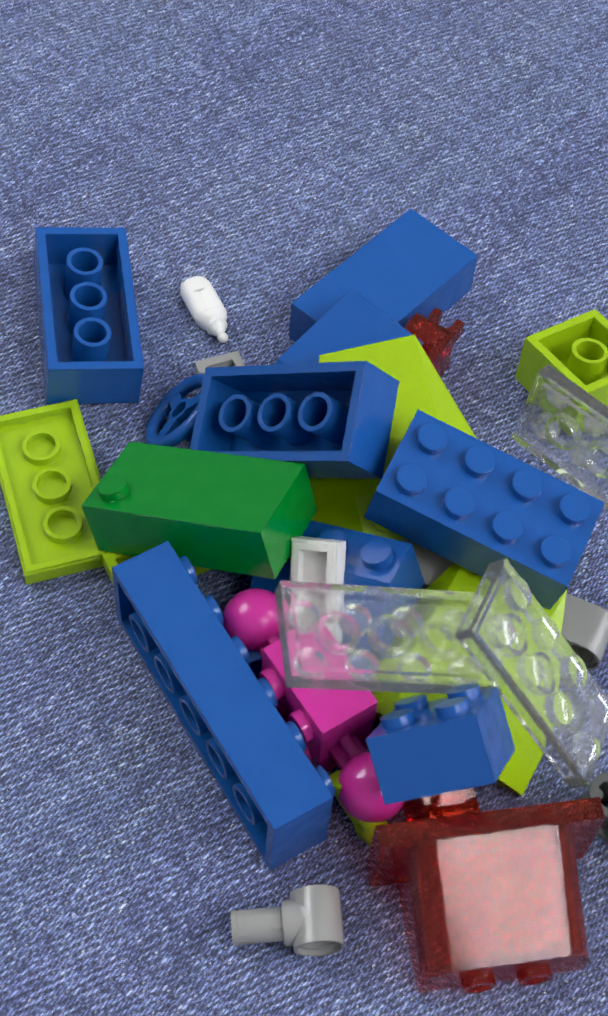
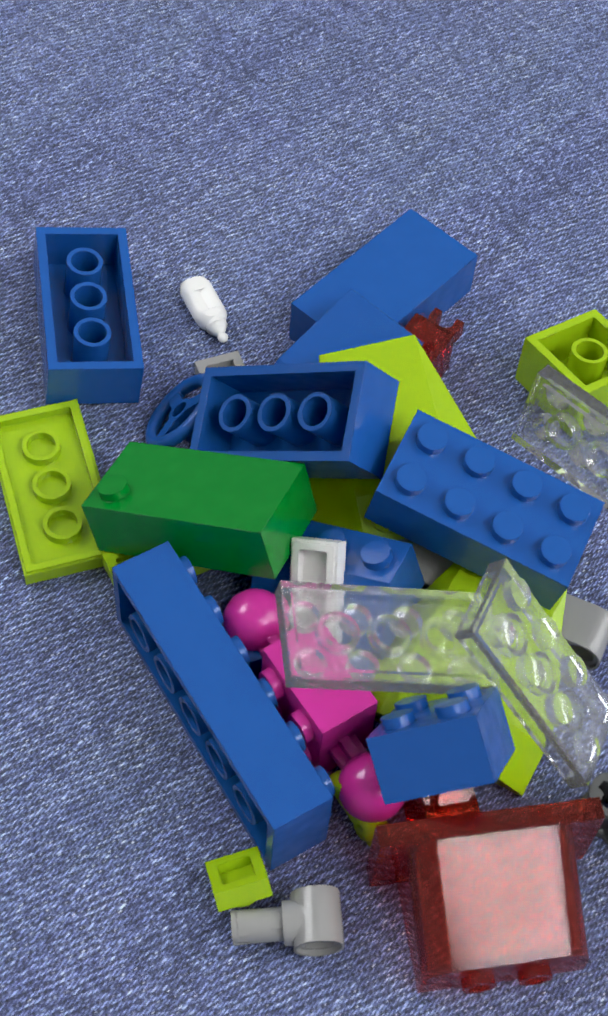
none -> lime plate [204,846,273,912]

